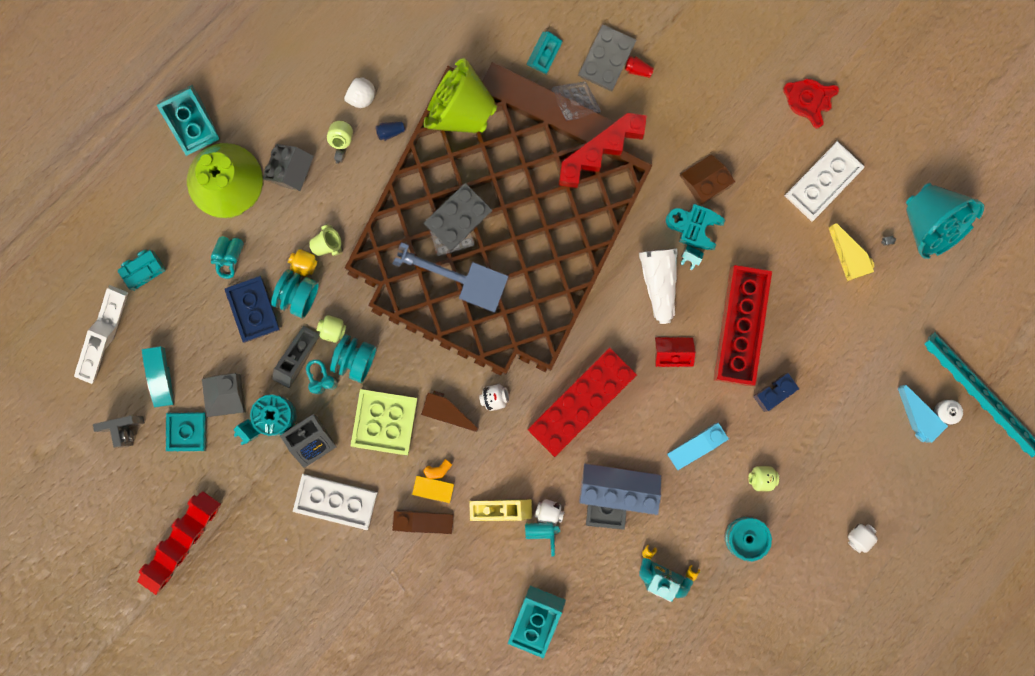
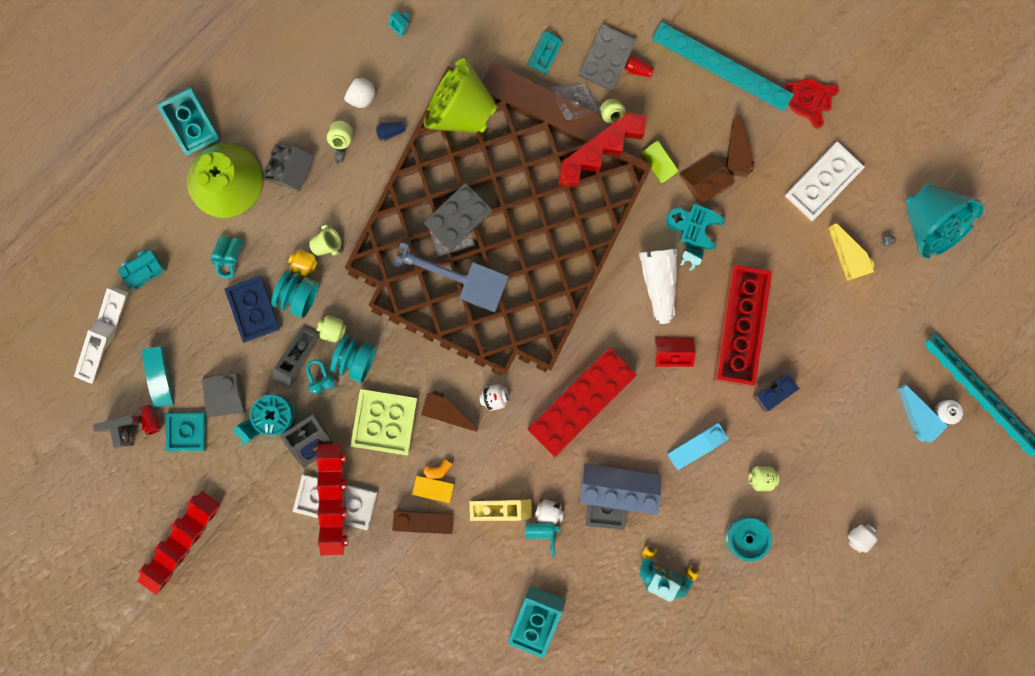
none -> red cone [140,405,161,435]
none -> red brick [316,444,348,556]
none -> teal tile [388,11,411,38]
none -> yellowish green head [600,99,626,124]
none -> lime slope [641,140,679,184]
none -> teal plate [652,22,794,112]
none -> reddish brown slope [725,114,755,177]

